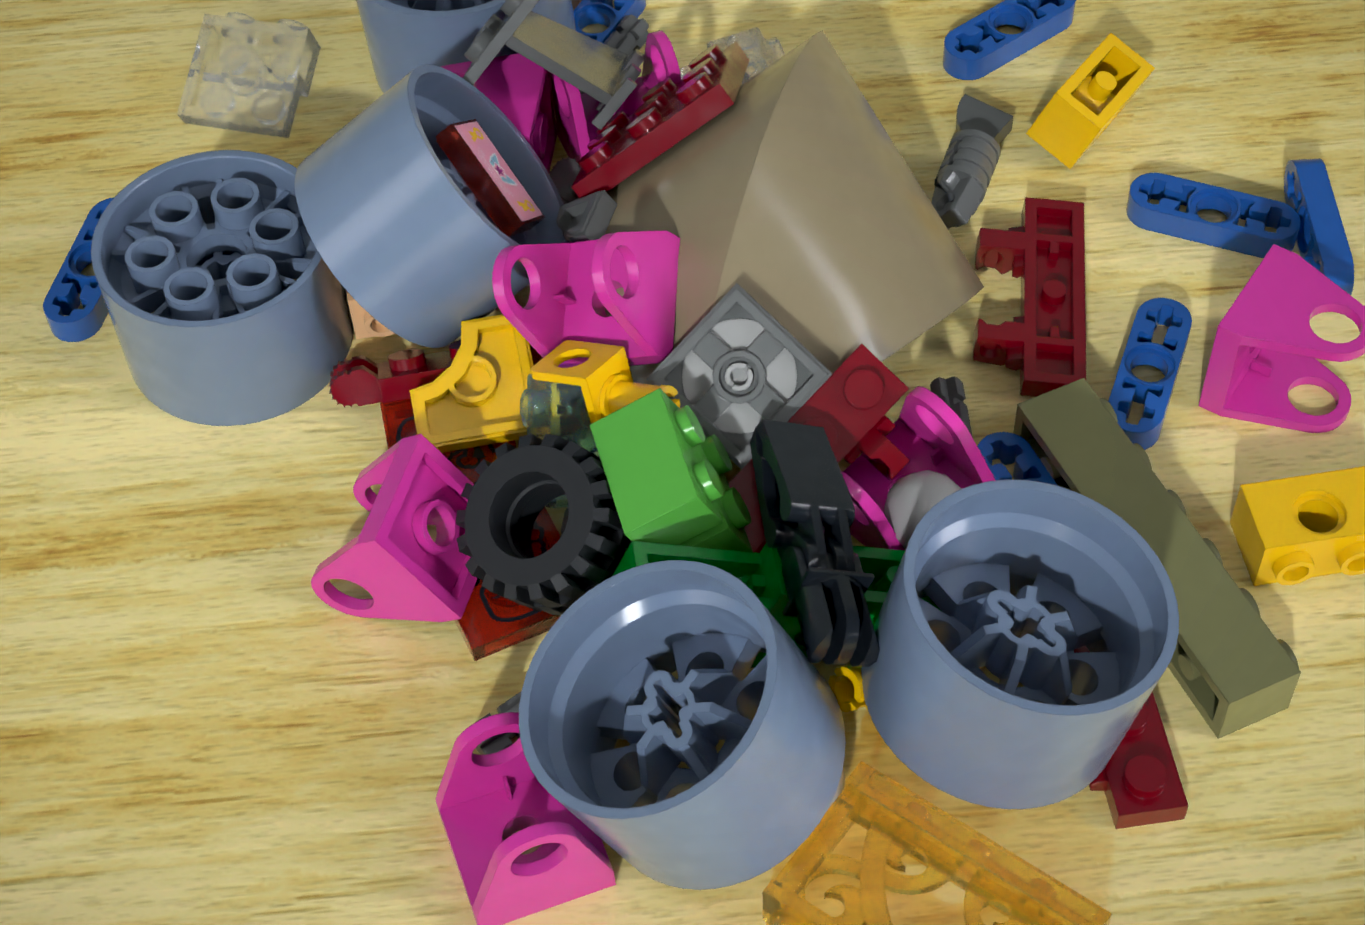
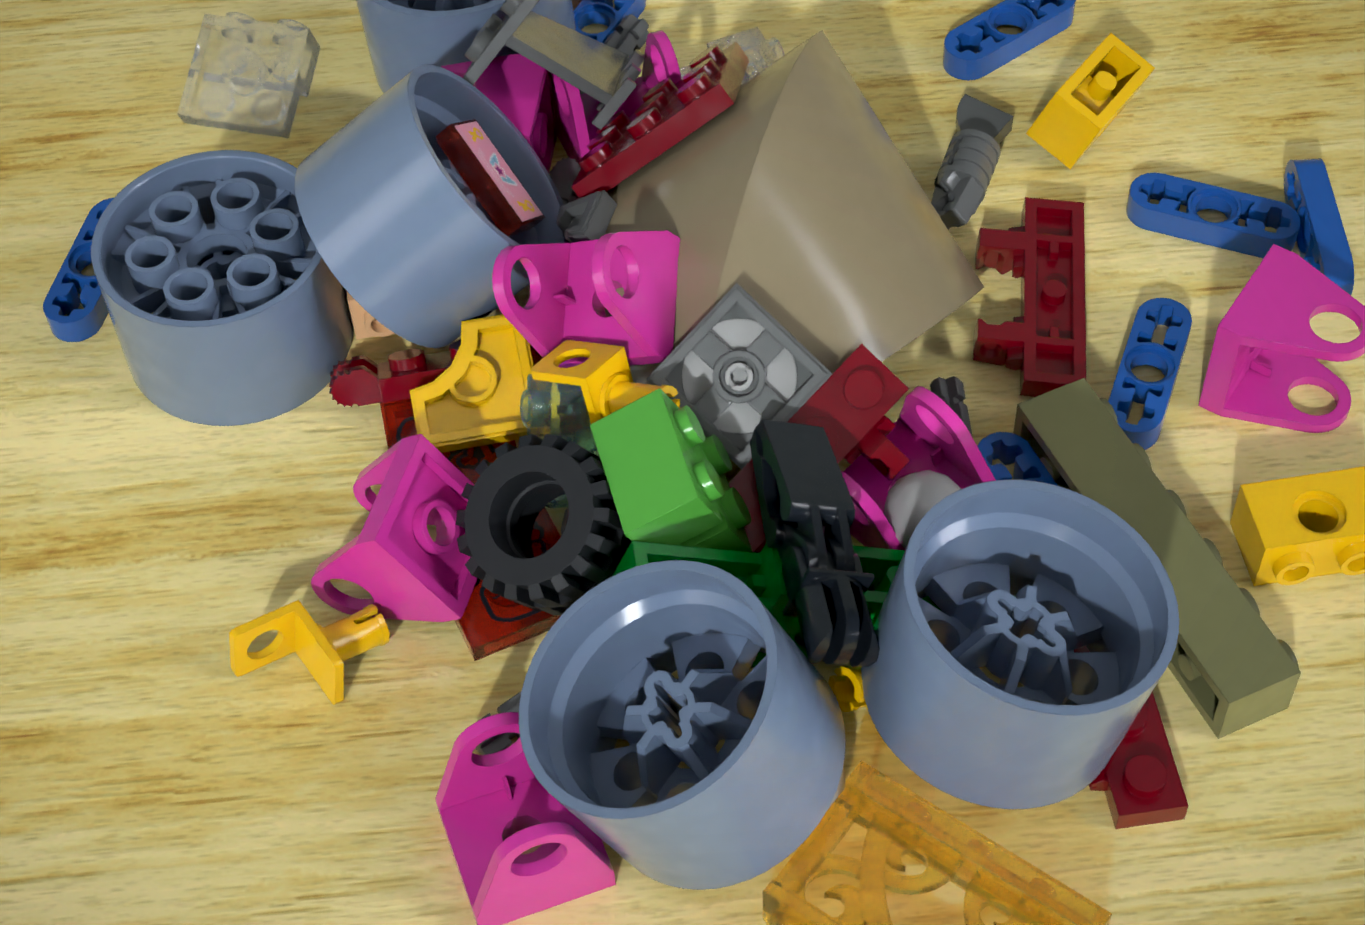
none -> yellow bracket [229,600,390,705]

